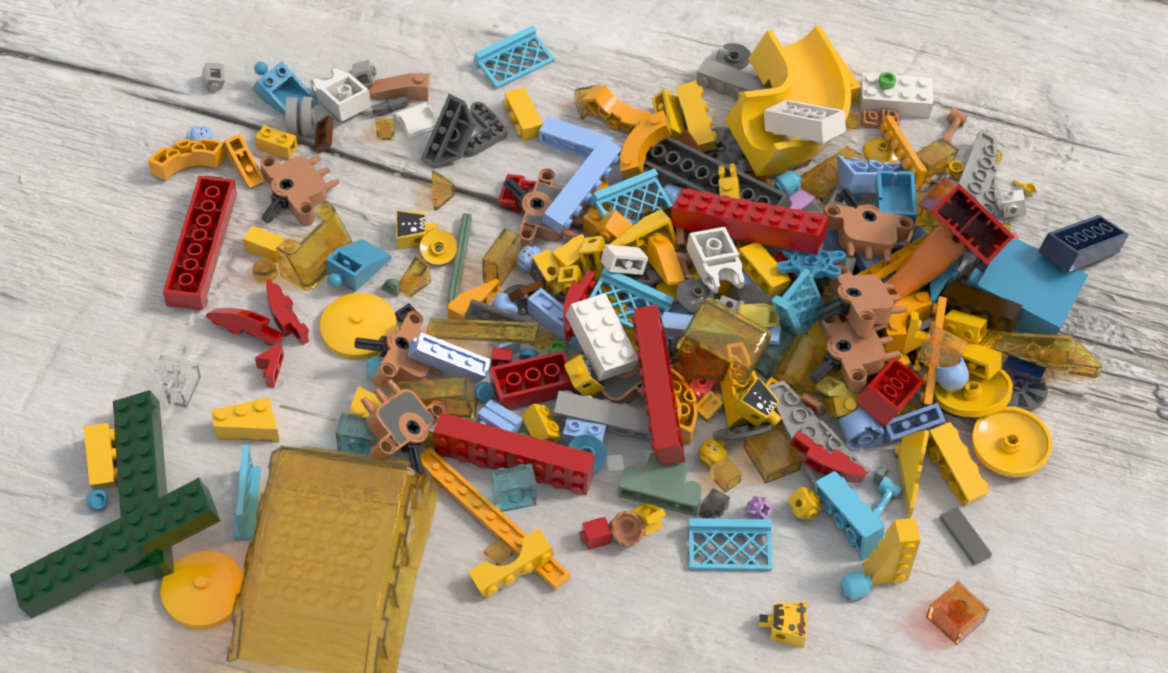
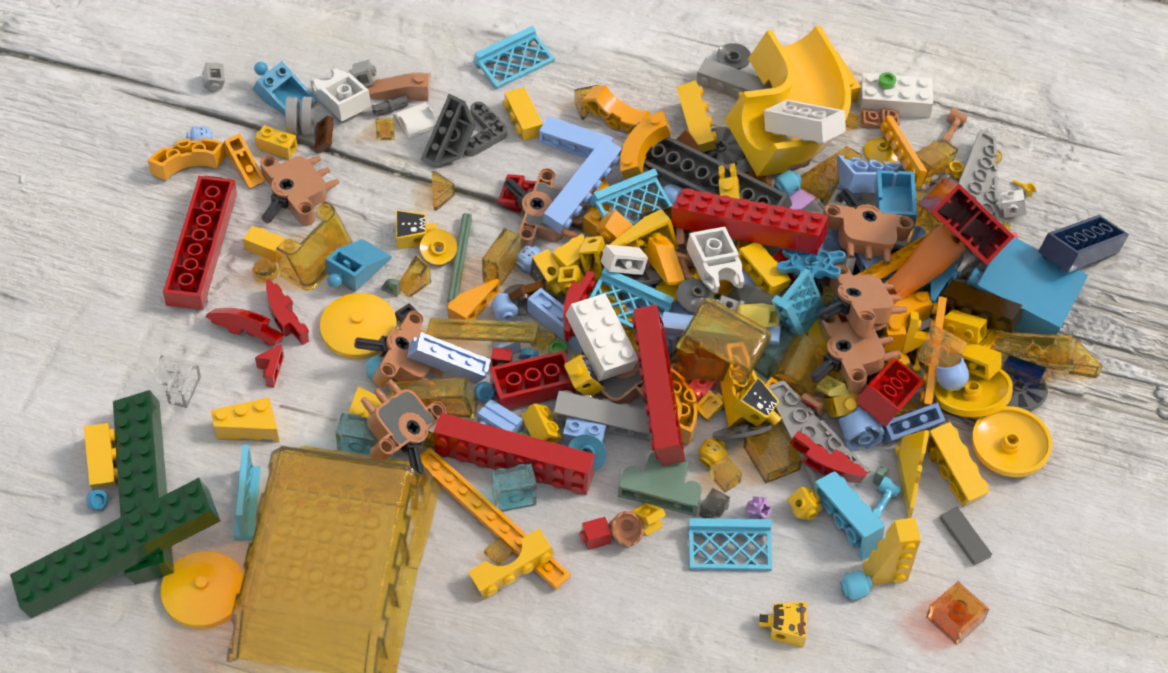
dark grey tile [464,299,525,335] -> none
white sticker [607,455,624,471] -> none
yellow brick [652,88,685,140] -> none

